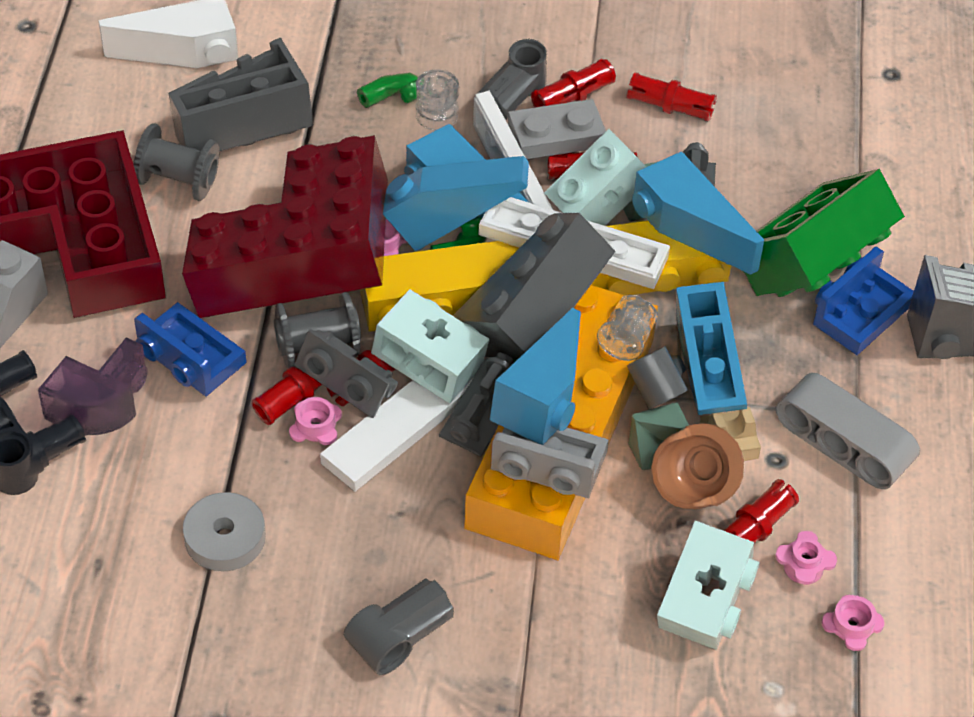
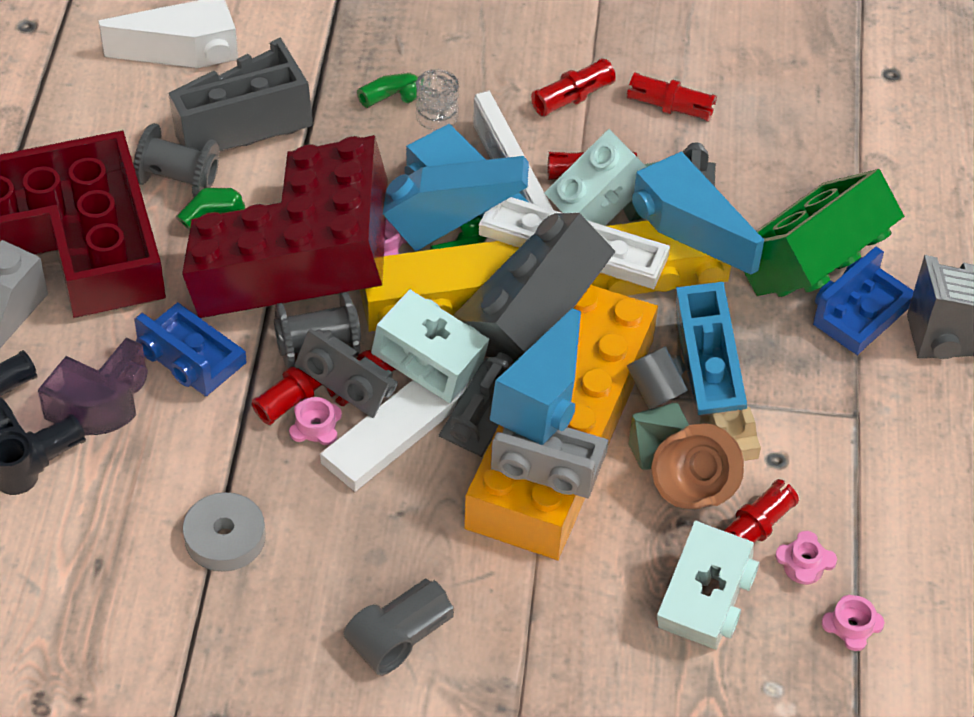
dark grey piece [477,39,547,120] -> none
light grey bracket [508,99,606,159] -> none
clear bush [597,295,658,361] -> none
light grey beam [776,373,920,489] -> none
none -> green arm [176,188,245,230]

